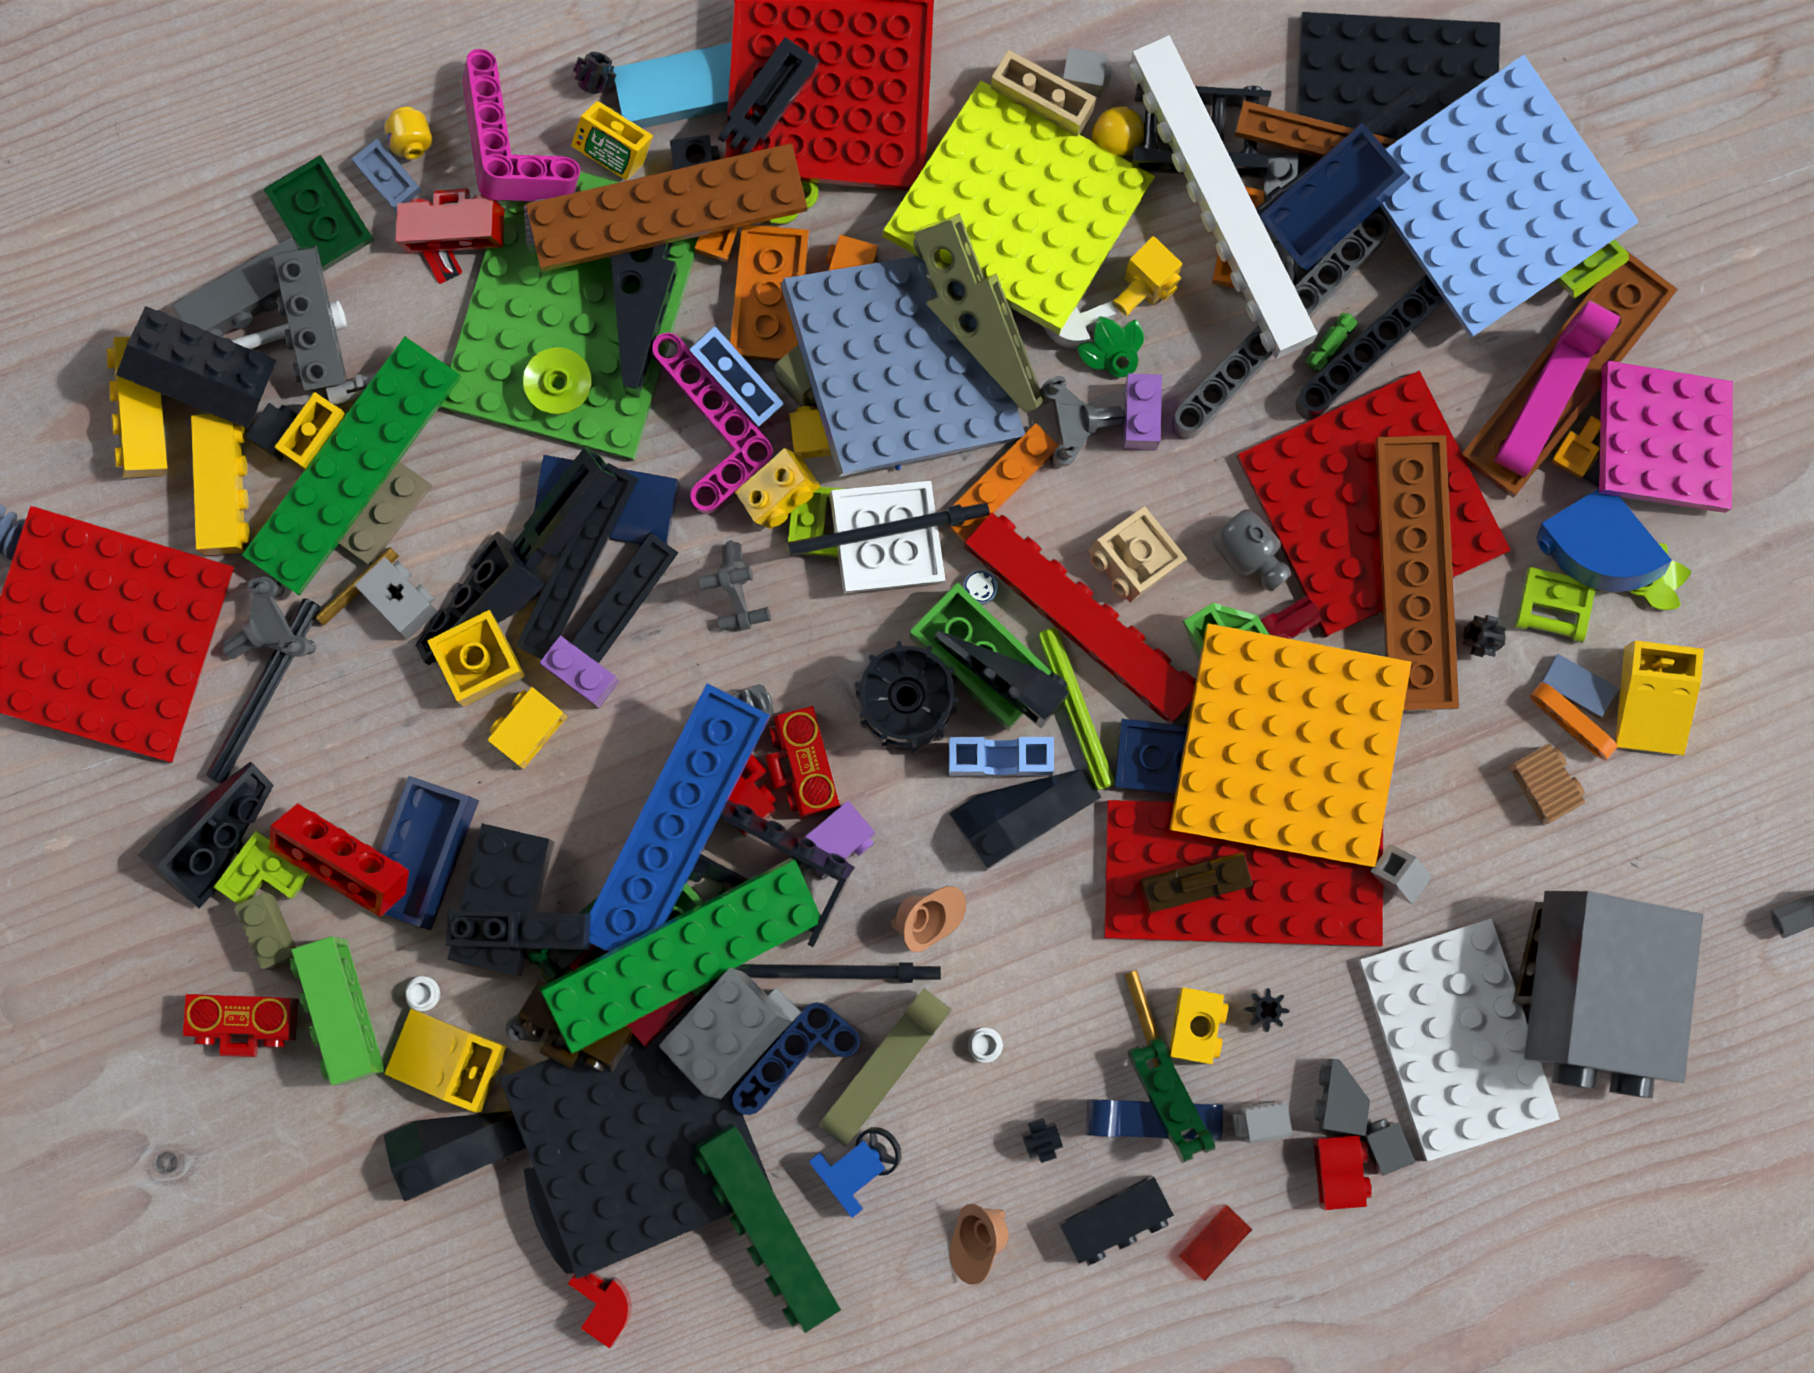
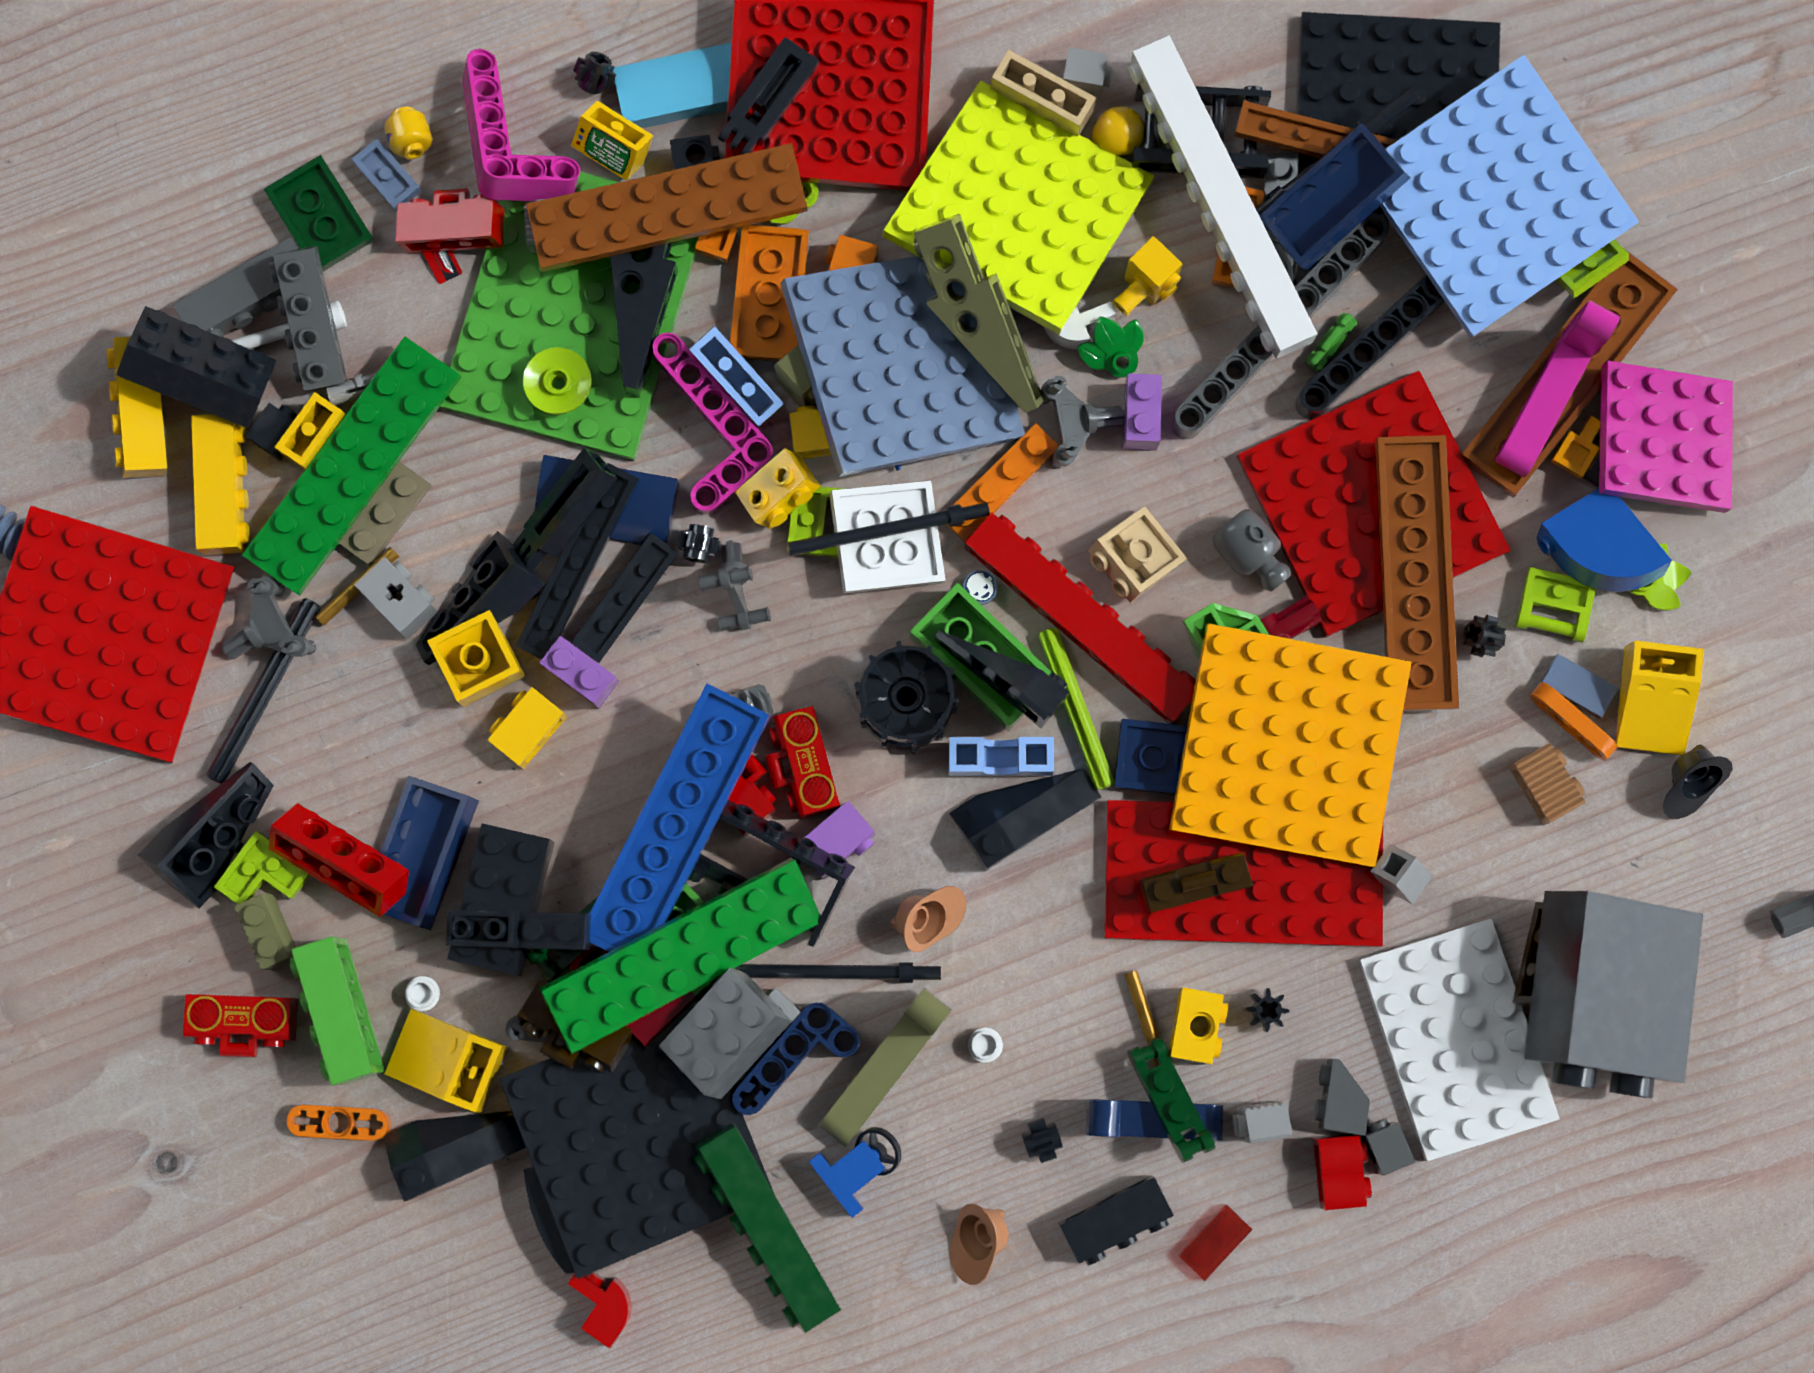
none -> orange beam [287,1104,391,1141]
none -> black gear [677,524,720,564]
none -> black piece [1663,744,1733,819]

